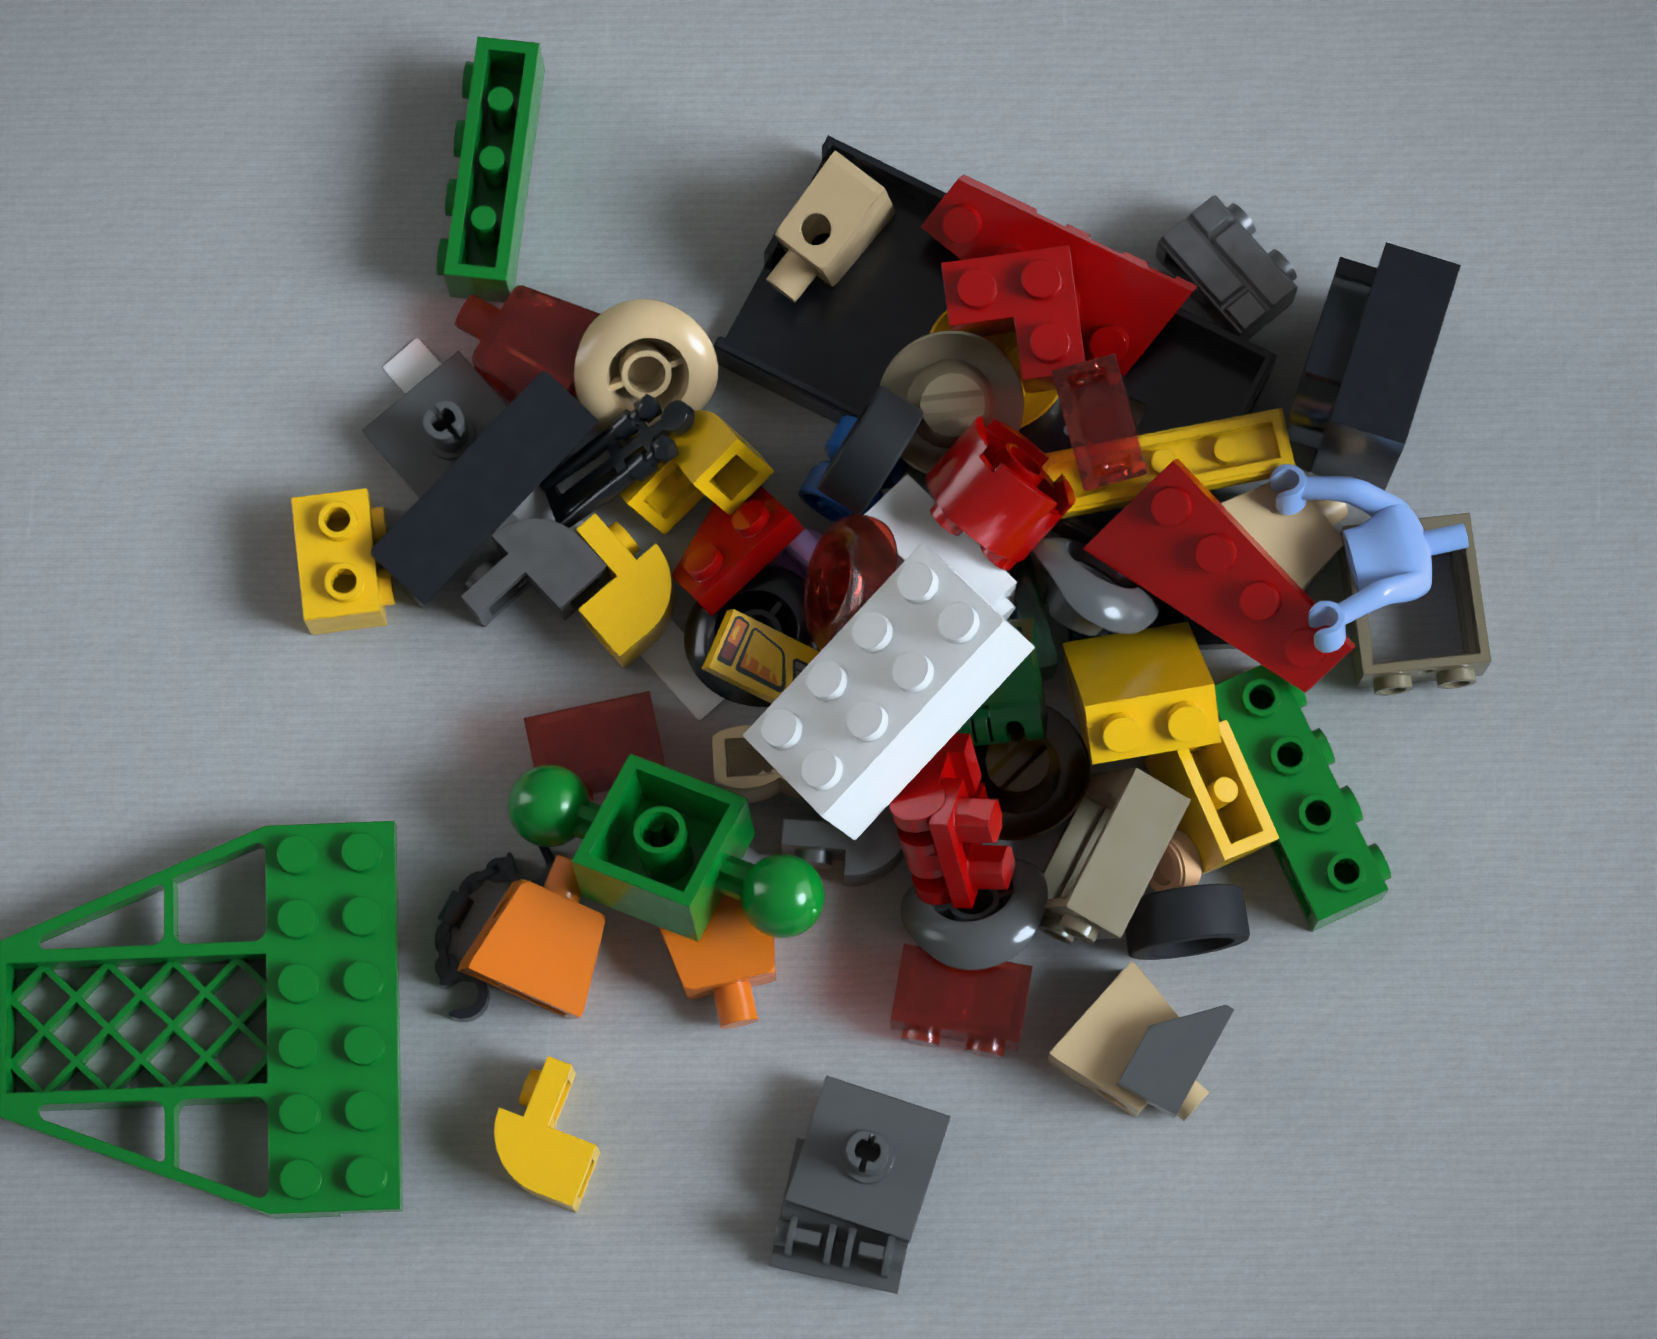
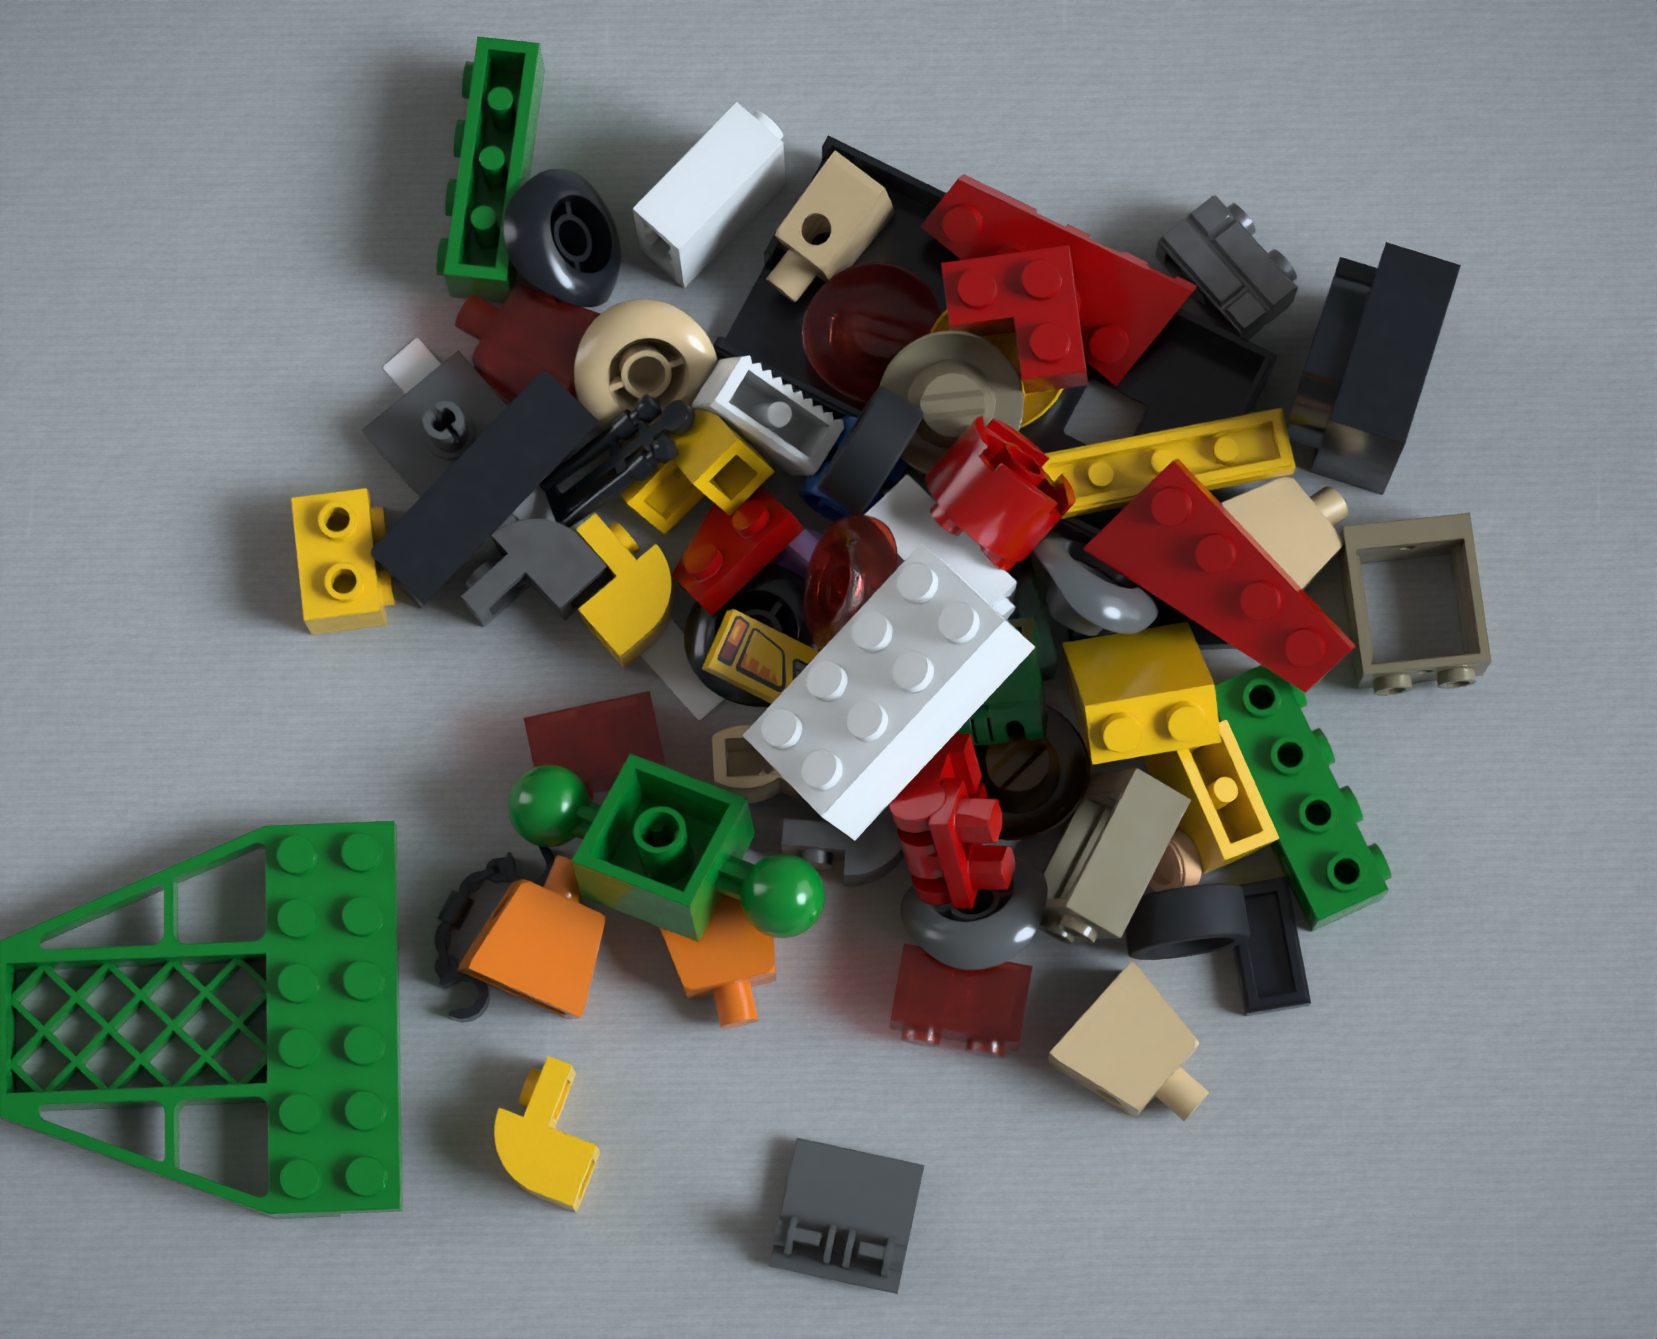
dark grey tile [785,1075,951,1243] -> none
clear red torso [1052,353,1148,491] -> none
dark grey tile [1117,1005,1235,1118] -> none
light blue piece [1270,464,1469,653] -> none
none -> black hat [503,169,621,307]
none -> white brick [633,102,786,289]
none -> white brick [692,356,844,476]
none -> clear red hat [802,262,941,403]
none -> black tile [1232,877,1311,1017]

